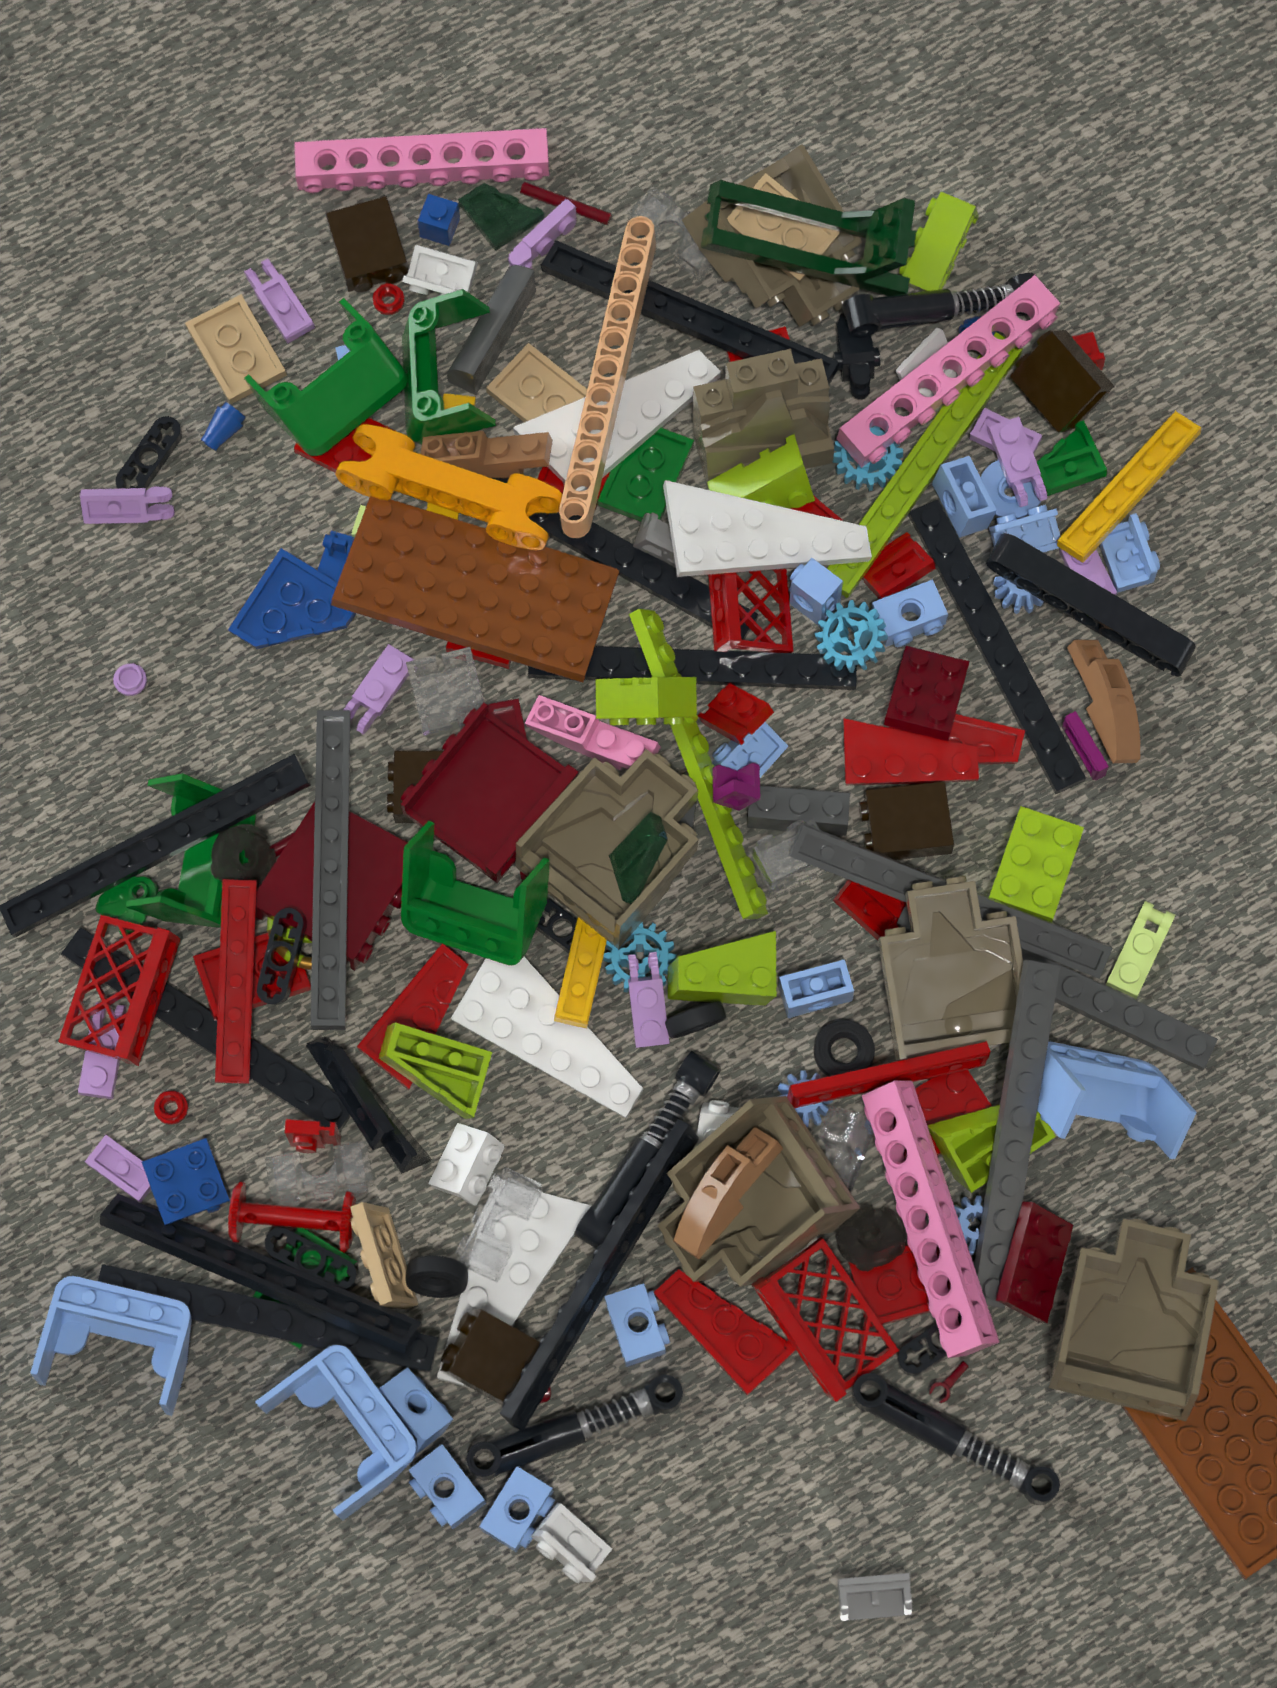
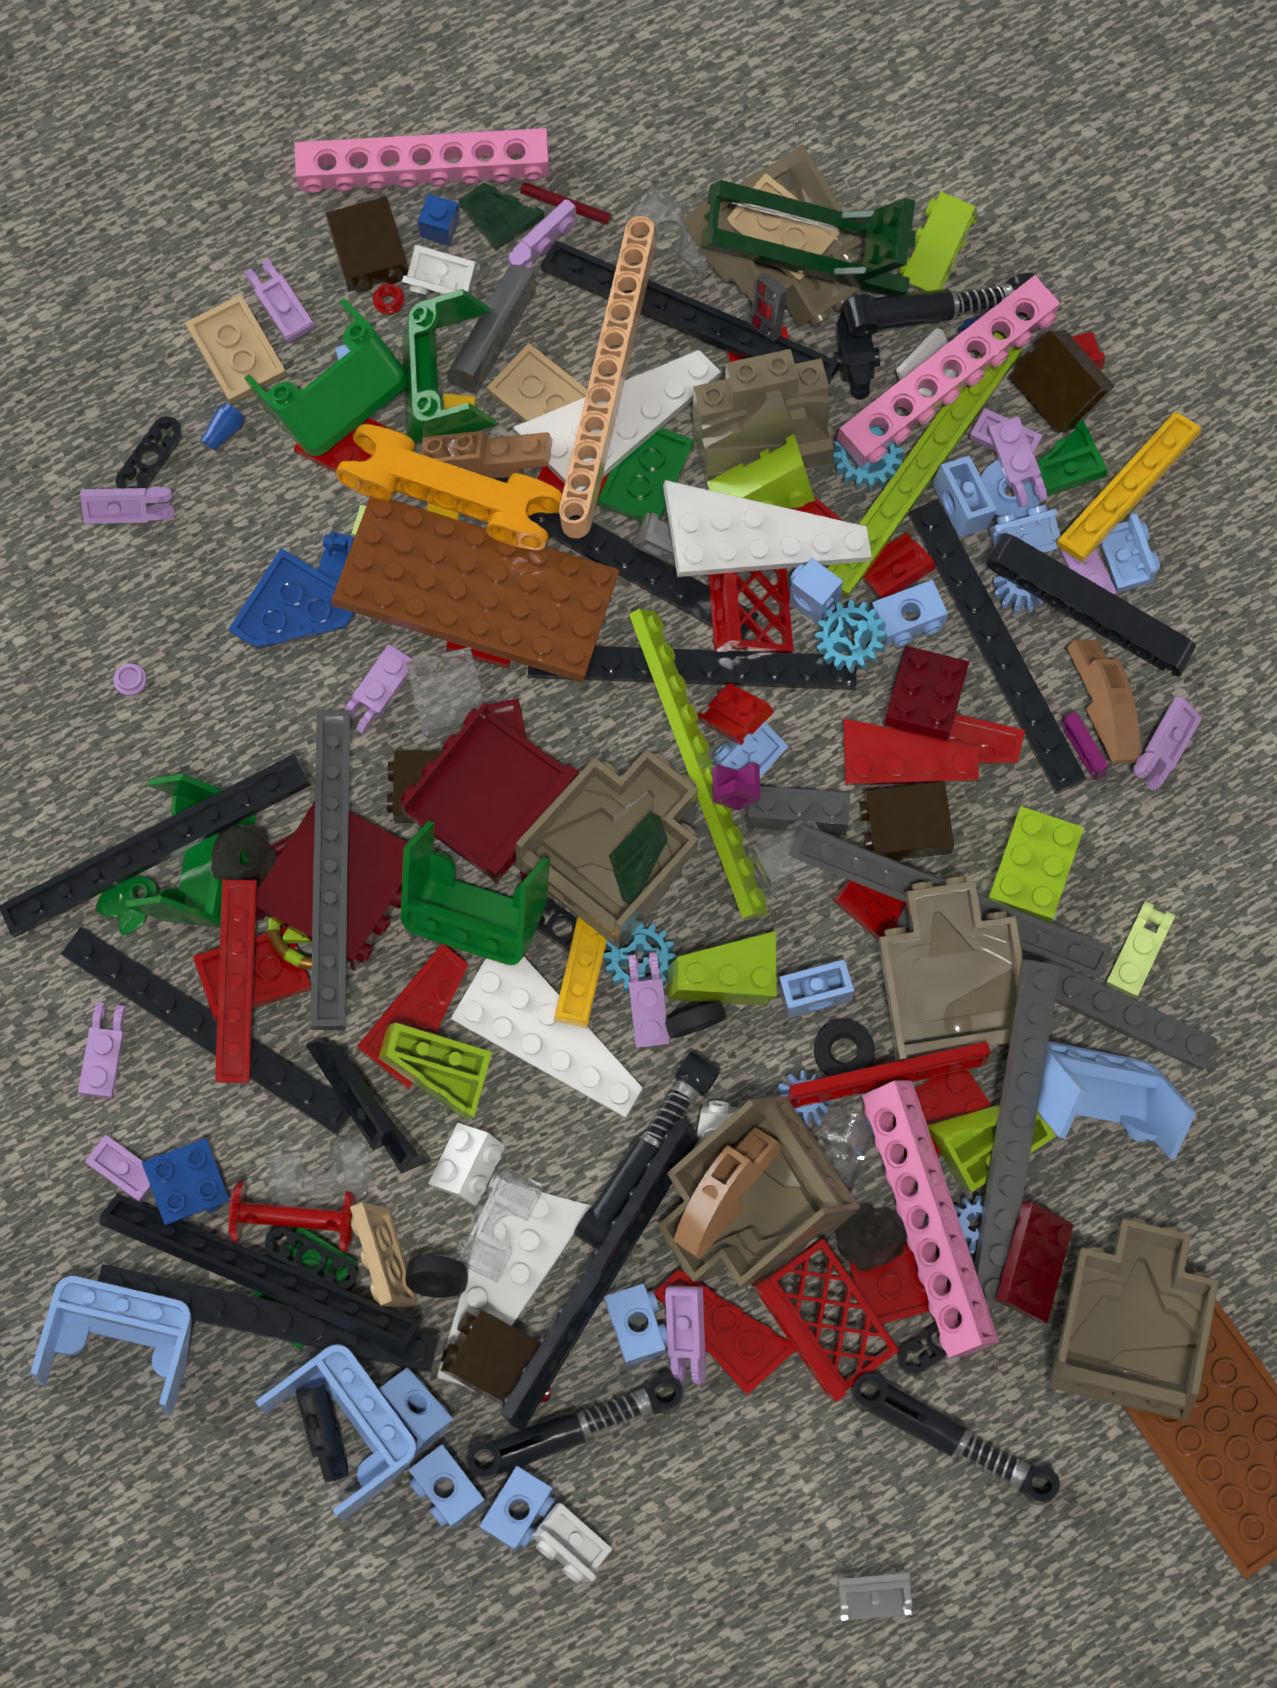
red fence [58,915,181,1066] -> none
red plate [154,1090,188,1125] -> none
black beam [257,908,307,1005] -> none
red plate [284,1119,341,1153] -> none
bright pink slope [525,695,660,770] -> none
lime wedge [595,677,697,725] -> none
dark red hand [929,1361,969,1403] -> none
none -> black hinge [295,1384,349,1482]
none -> lavender hinge [665,1286,706,1384]
none -> tile [750,272,788,341]
none -> lavender hinge [1133,697,1202,790]

